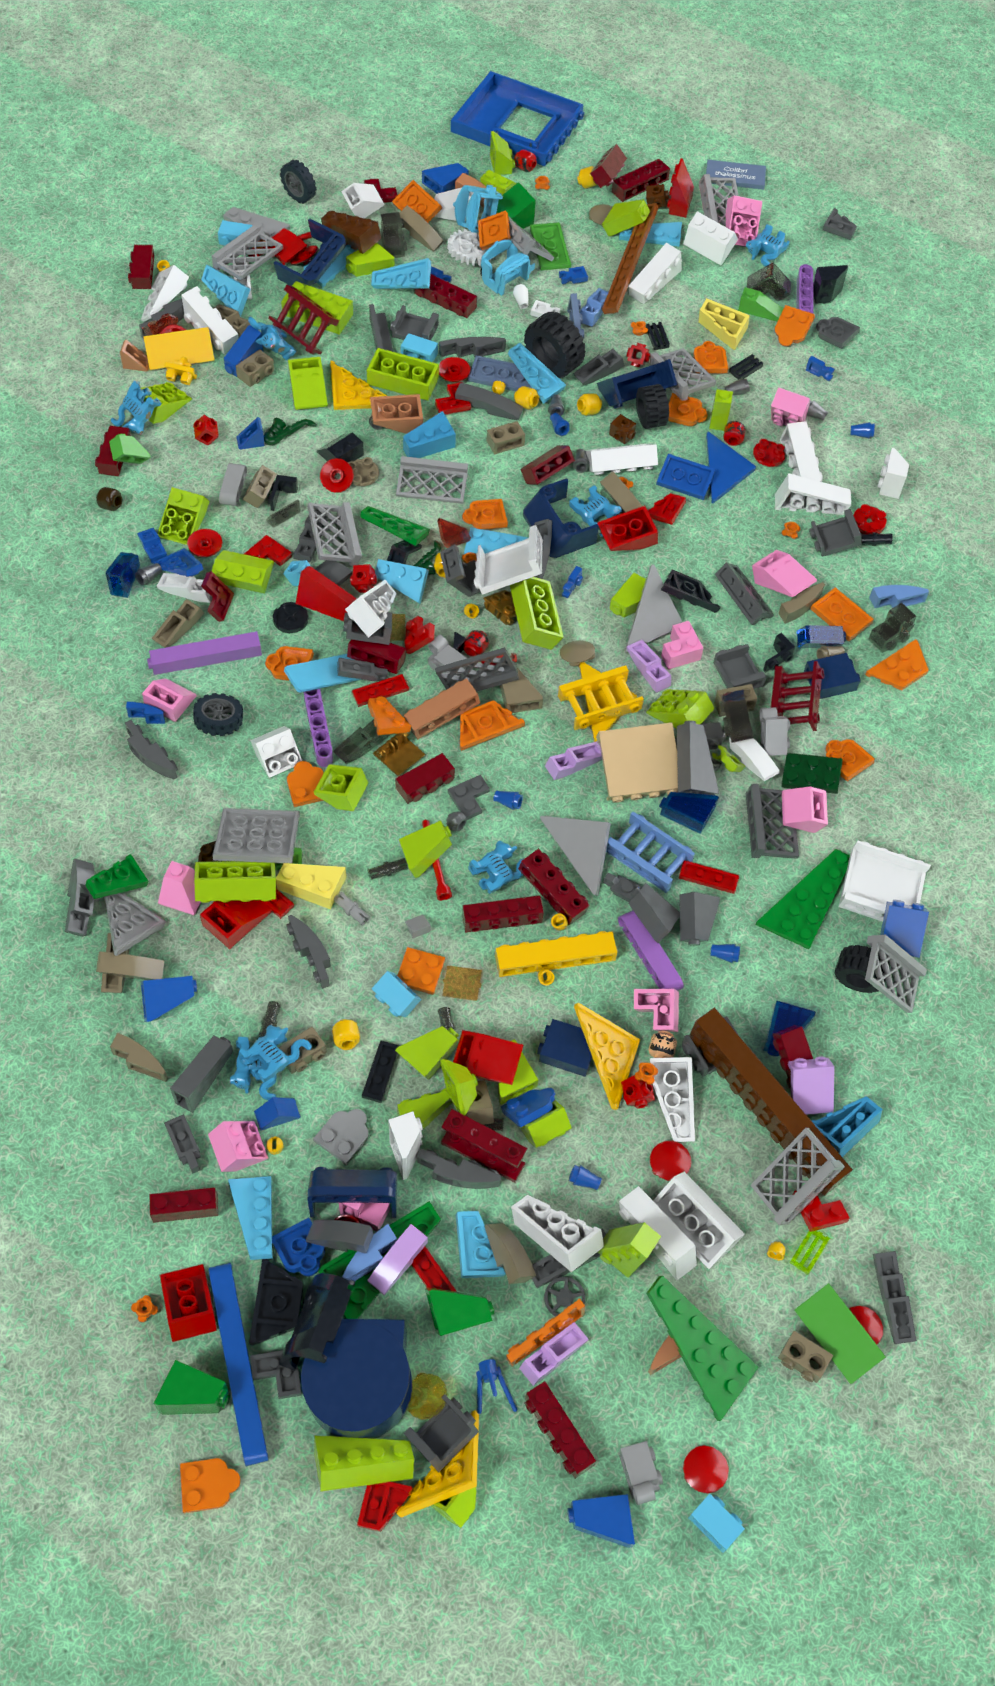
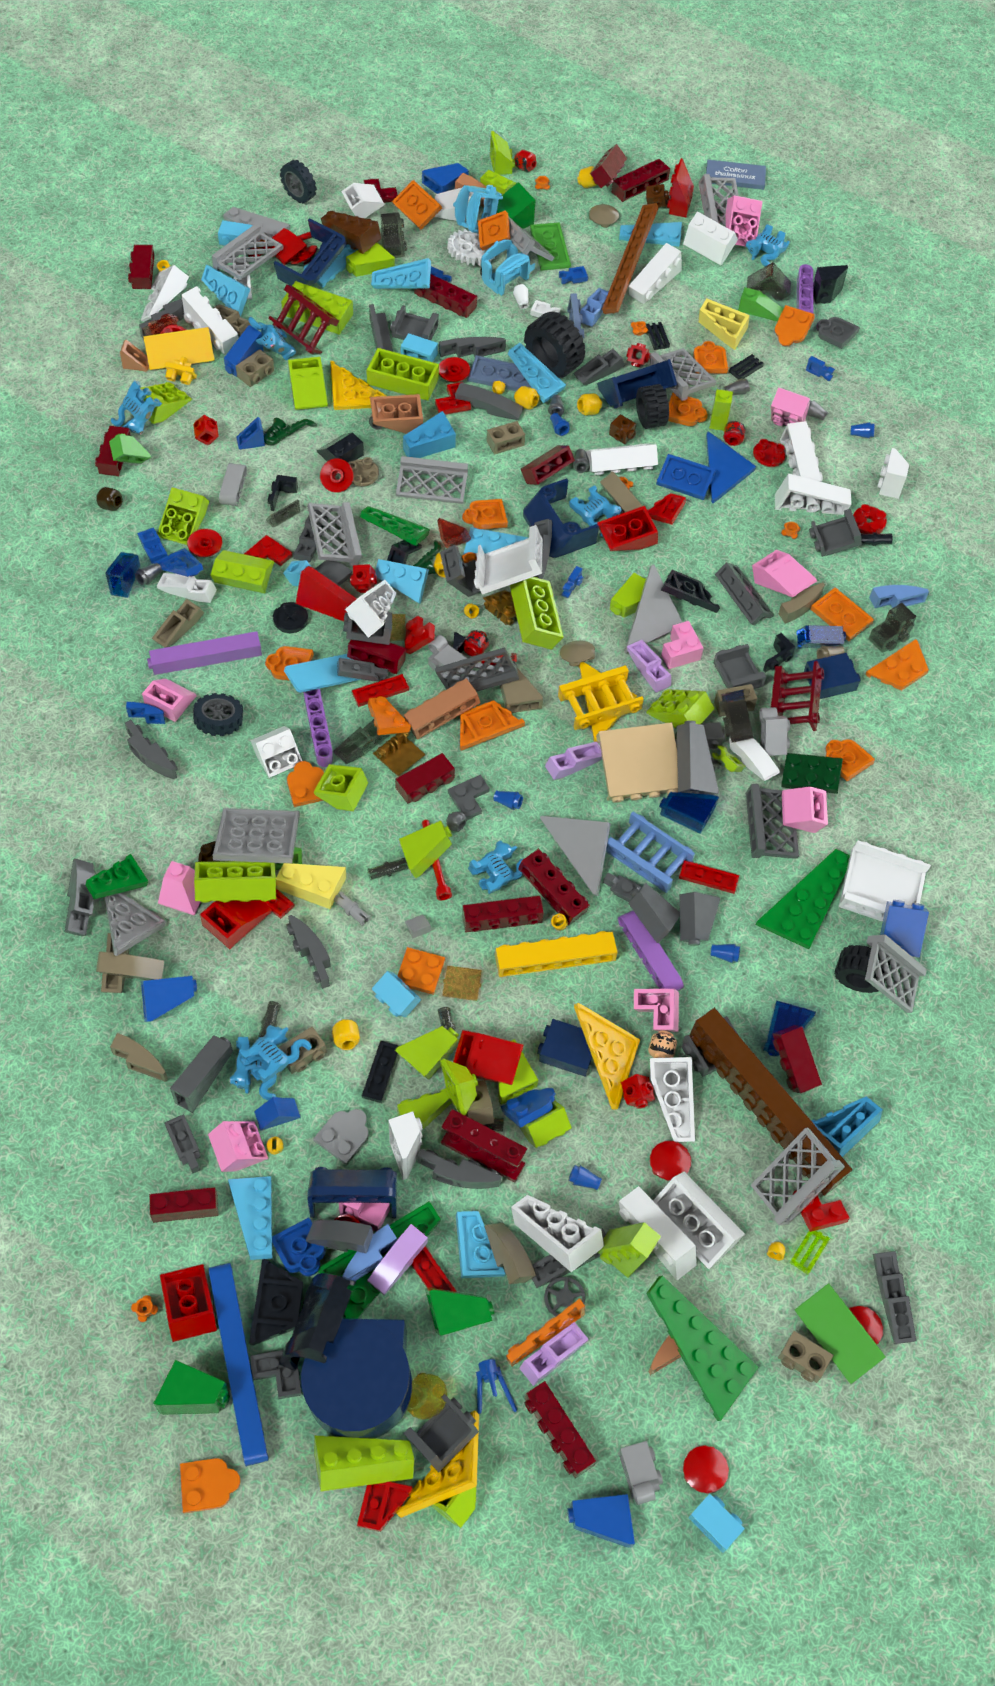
dark red plate [201,571,234,622] -> none
dark tan brick [243,465,277,508] -> none
dark tan slope [397,205,443,252] -> none
blue panel [451,71,584,167] -> none
yellow hinge [538,968,555,986] -> none
lime slope [602,199,650,236] -> none
orange plate [635,1062,658,1085] -> none
lavender panel [788,1057,834,1114] -> none
dark grey wing [823,208,857,240] -> none

